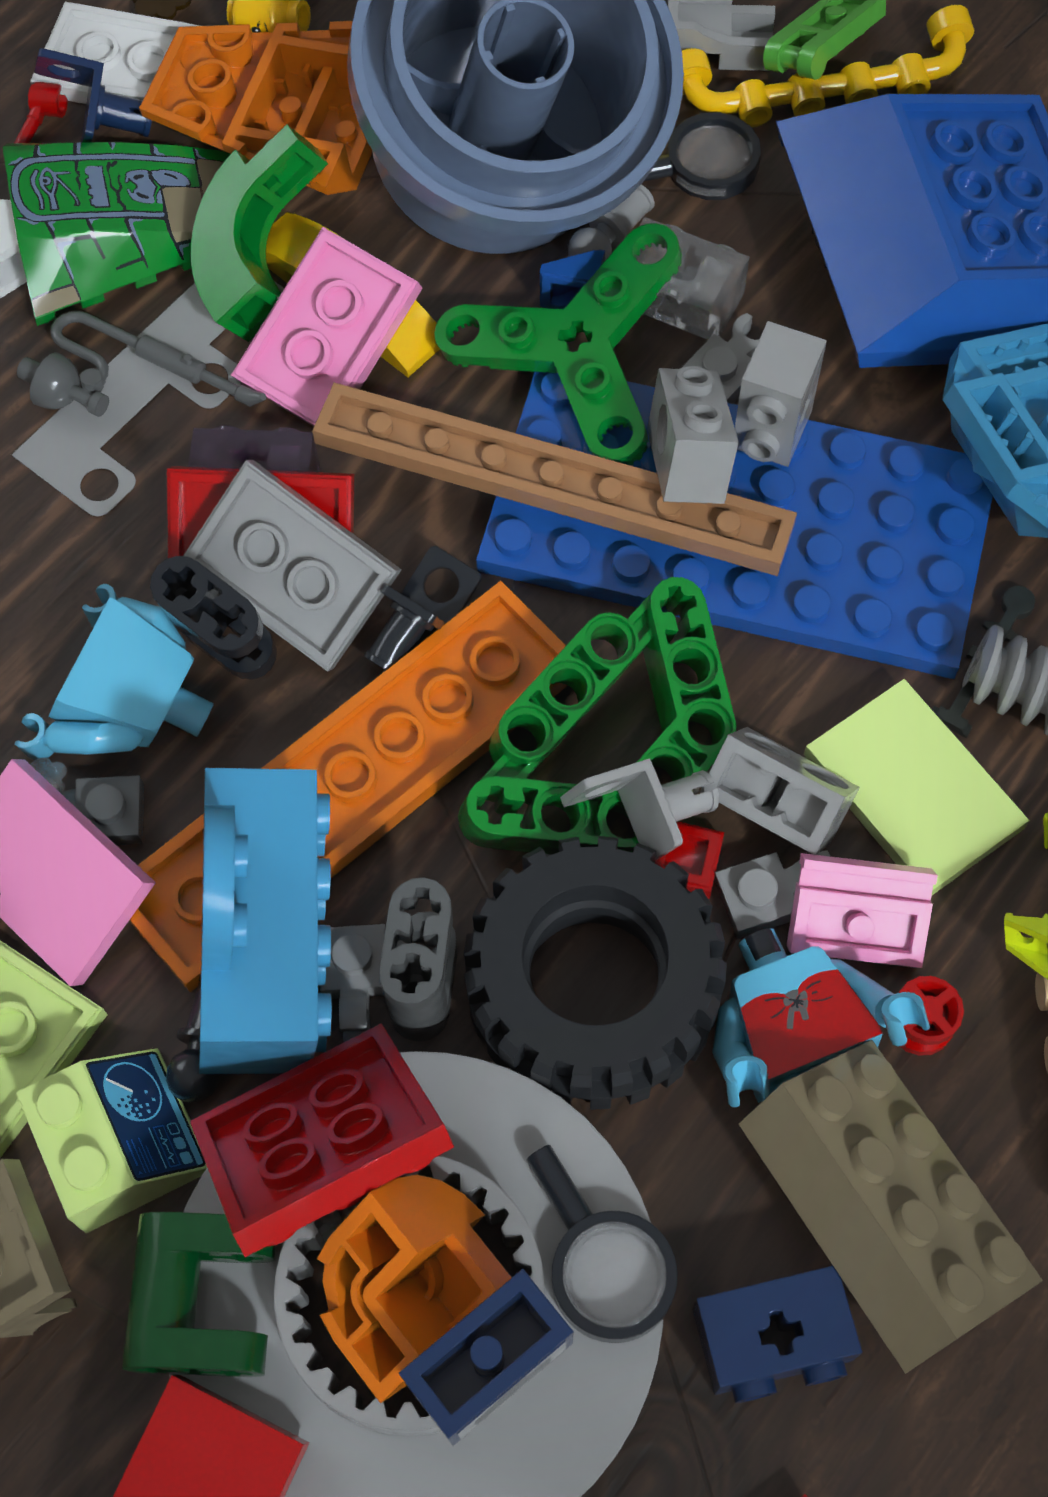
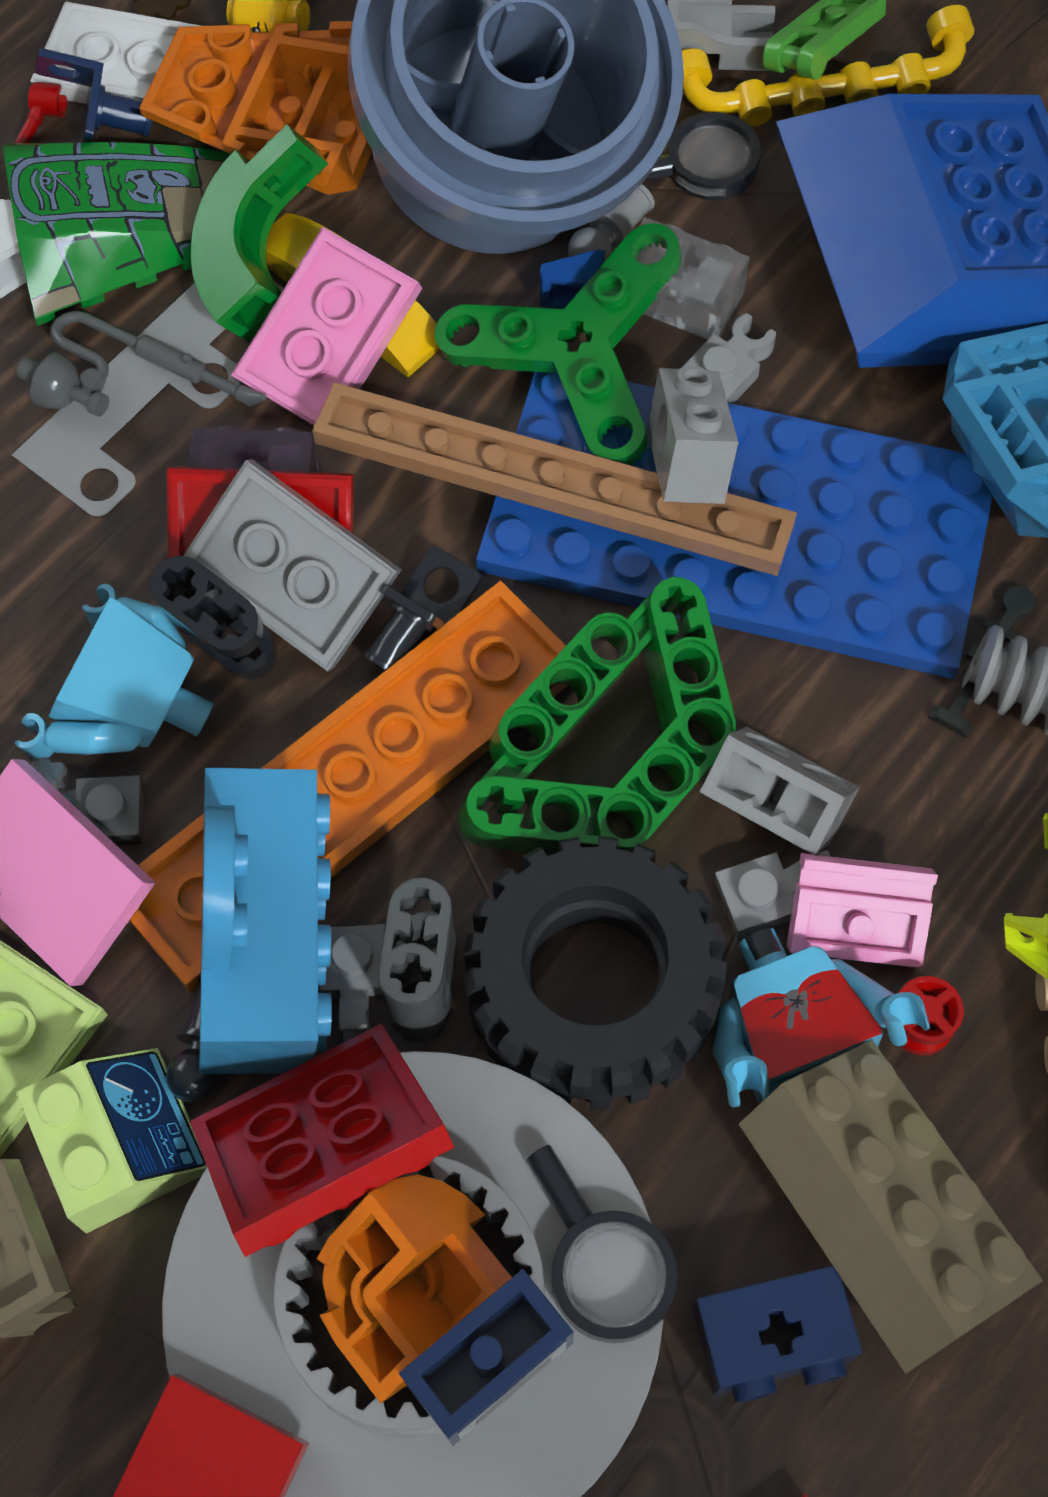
dark green connector [122,1212,276,1377] -> none
light grey bracket [560,758,719,860] -> none
red tile [655,822,725,899] -> none
light grey brick [735,321,827,467] -> none
yellowish green tile [804,679,1030,895] -> none

